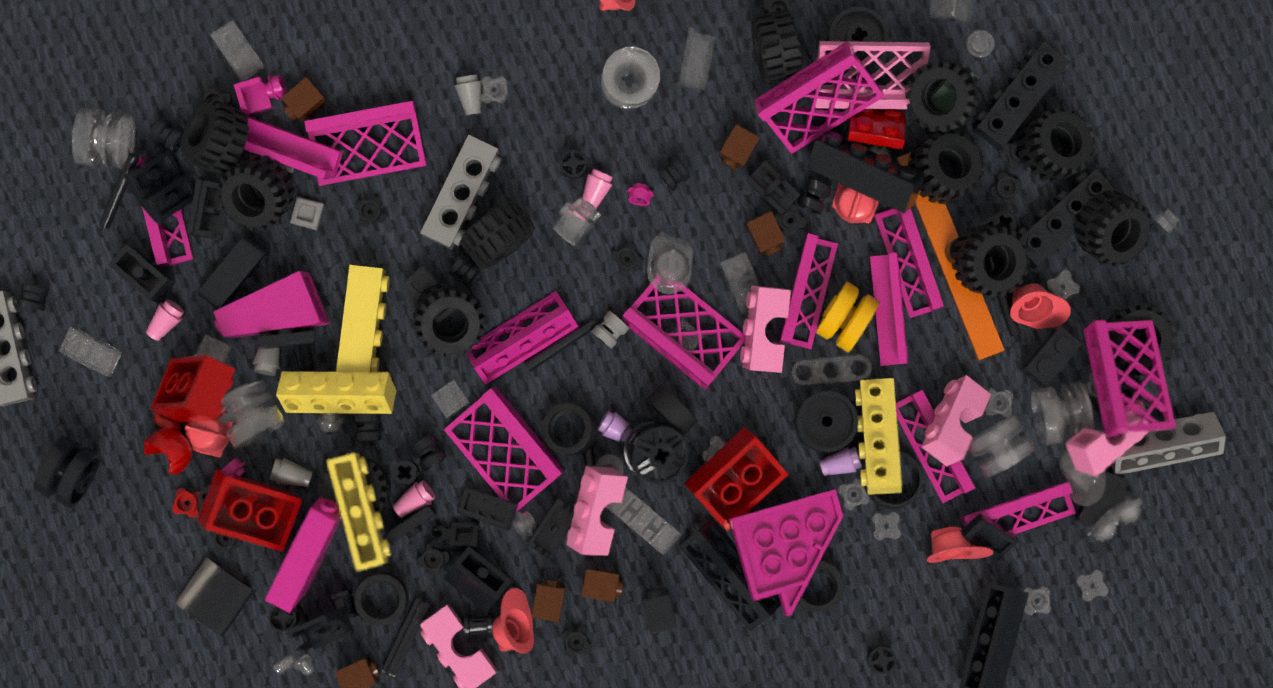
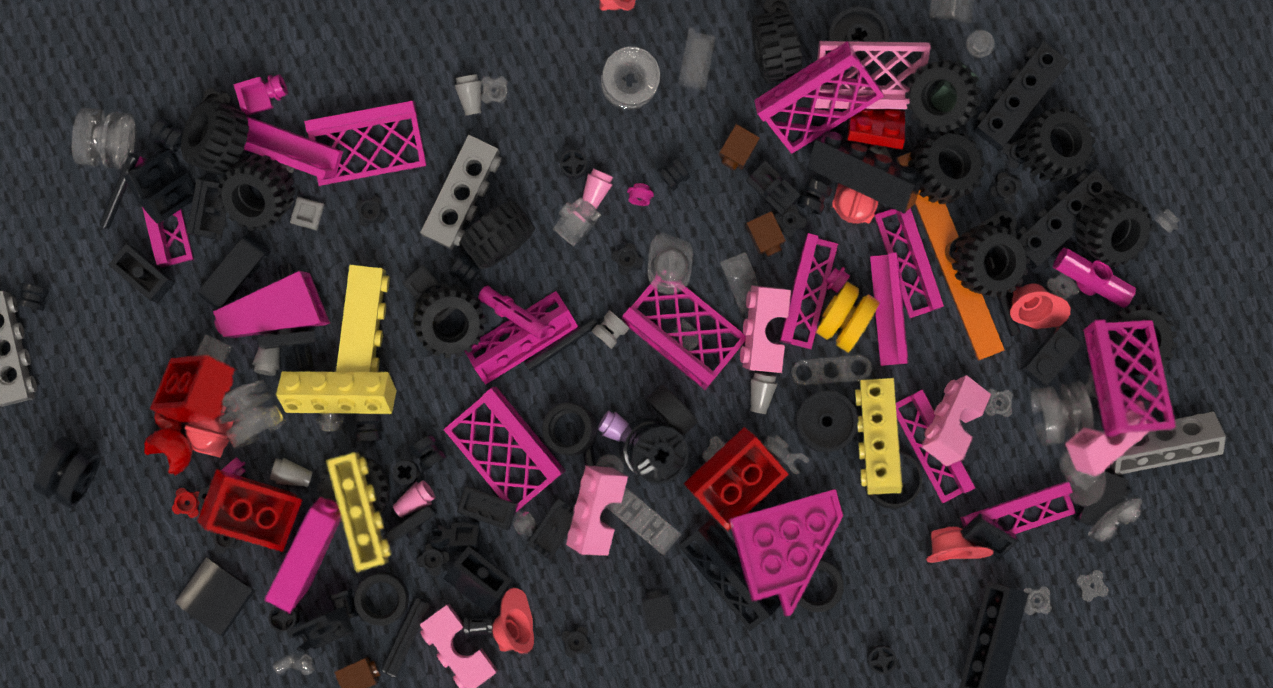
clear slope [59,327,122,377] -> none
bright pink cone [146,299,184,341] -> none
clear slope [210,20,265,82] -> none
reddish brown brick [281,77,327,123] -> none
clear plate [431,380,470,418] -> none
reddish brown brick [531,579,566,622] -> none
reddish brown brick [581,568,624,602] -> none
lavender cone [820,446,862,476] -> none
clear plate [838,479,870,510] -> none
clear plate [872,512,901,541] -> none
clear wheel [967,414,1037,478] -> none
none -> dark pink pin [478,286,551,341]
none -> light grey cone [750,372,778,414]
none -> clear plate [762,435,809,474]
none -> dark pink plate [825,267,850,293]
none -> dark pink piece [1053,247,1136,308]

